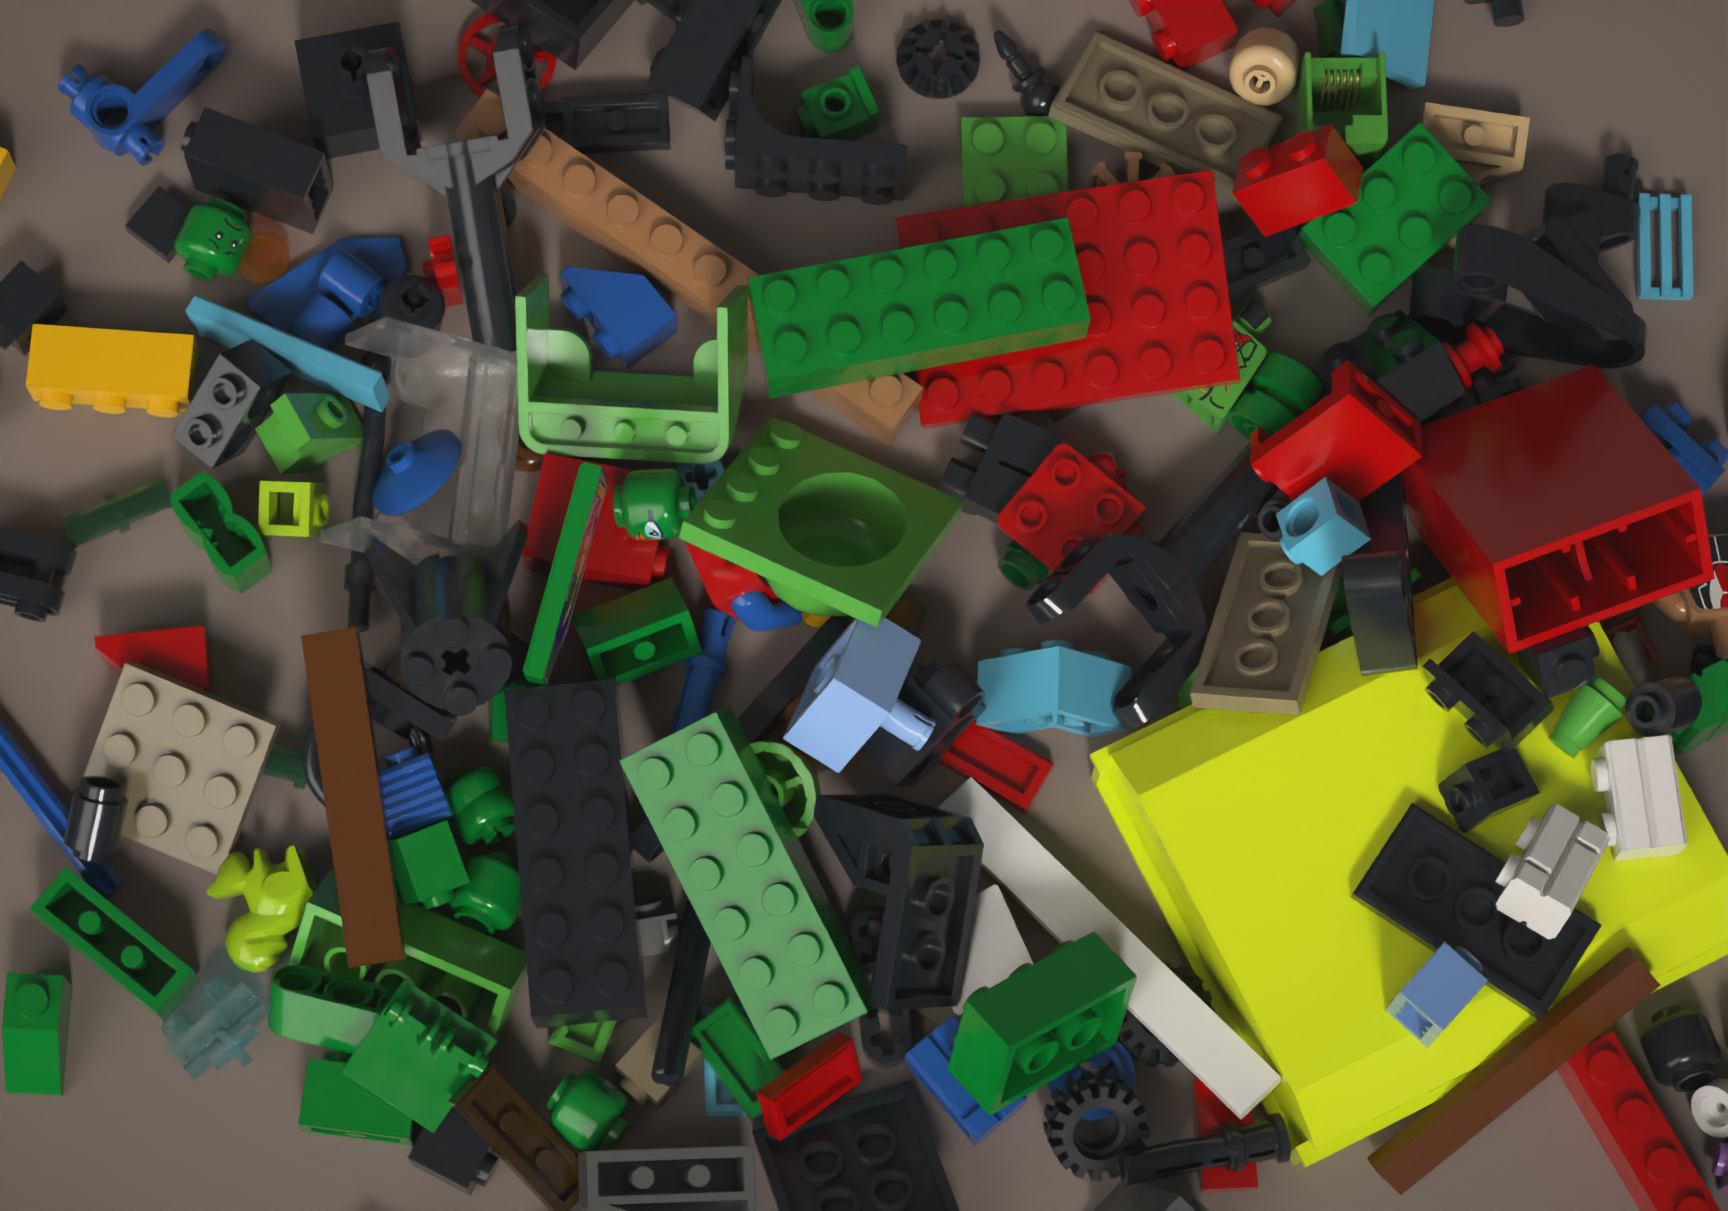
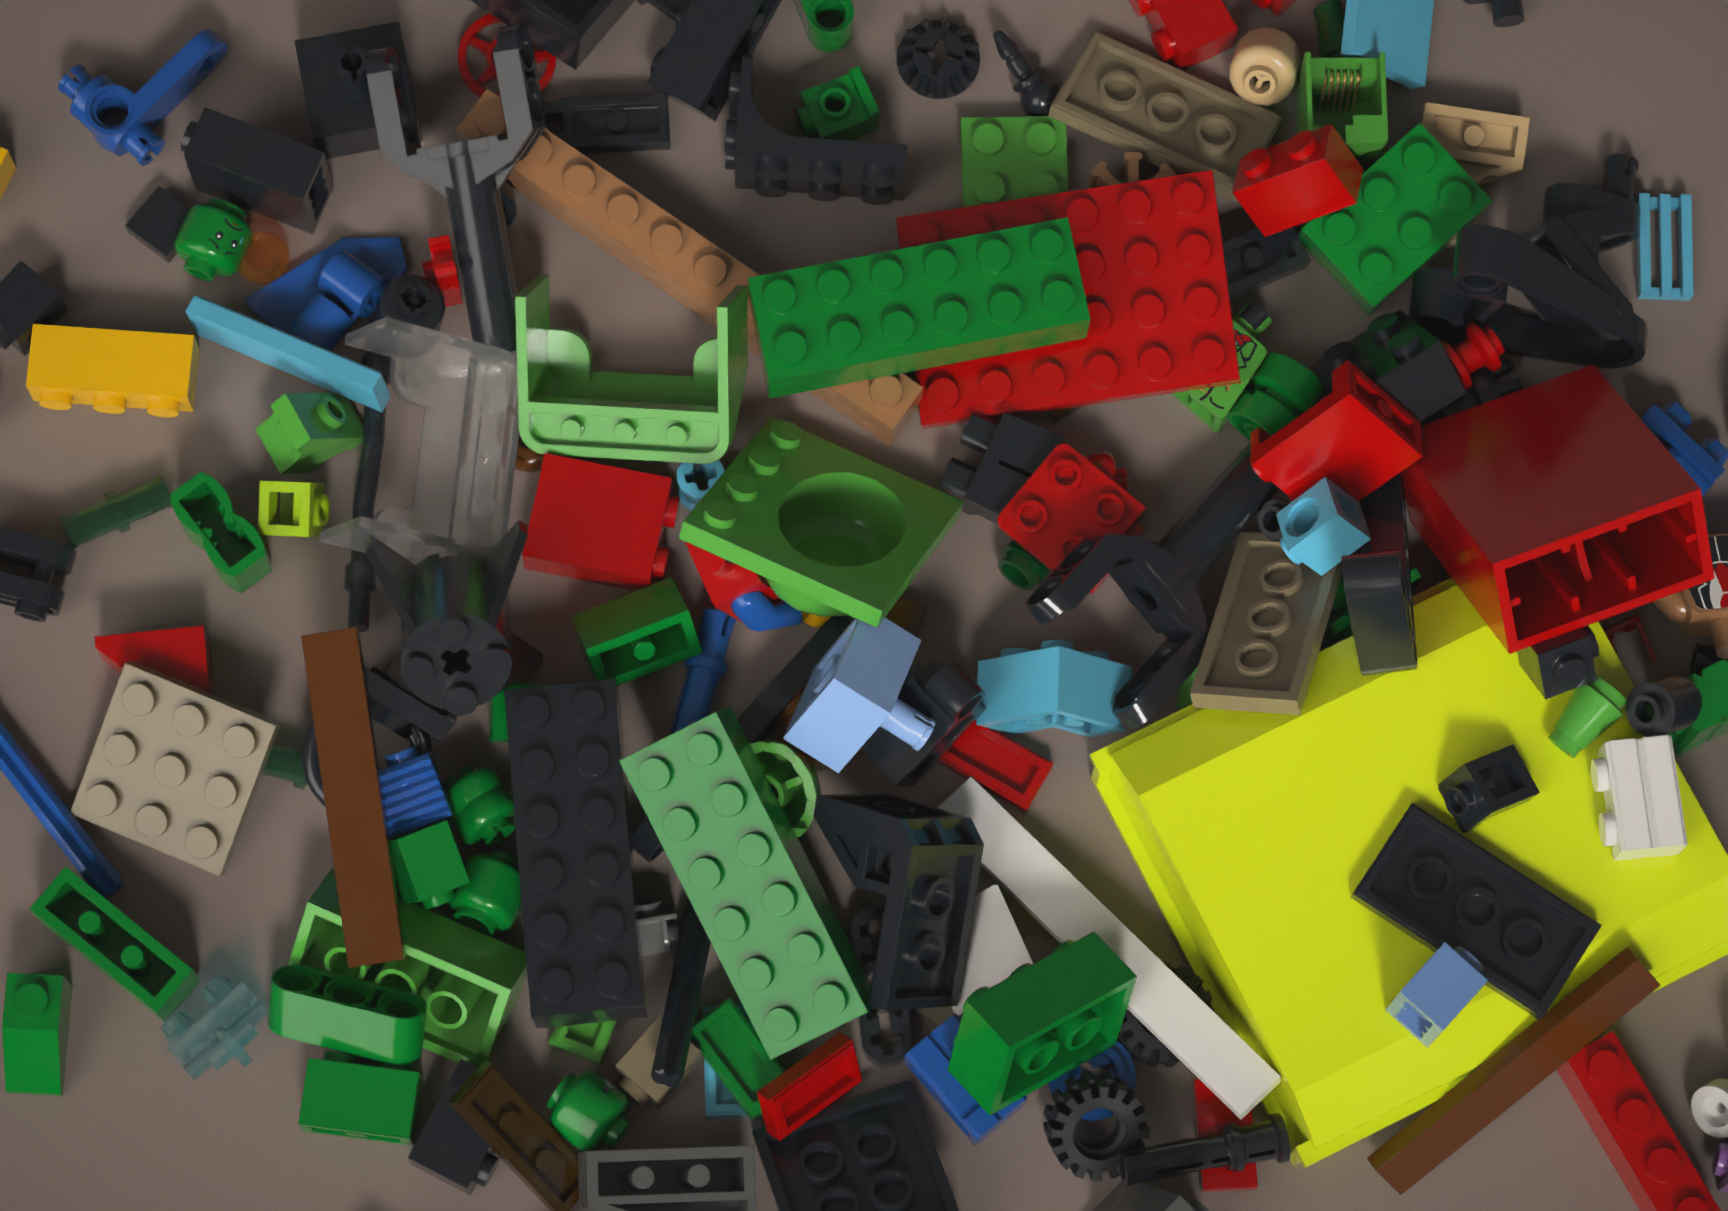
black brick [64,776,128,862] -> none
black brick [171,339,293,469] -> none
lime animal [206,844,318,973] -> none
green hinge [340,979,497,1133] -> none
blue dish [372,429,461,516] -> none
green tile [522,462,608,687] -> none
blue slope [559,267,678,369] -> none
green head [613,468,697,541] -> none
black bracket [1422,631,1554,755] -> none
white brick [1495,804,1610,939] -> none
black head [1640,1006,1722,1092] -> none

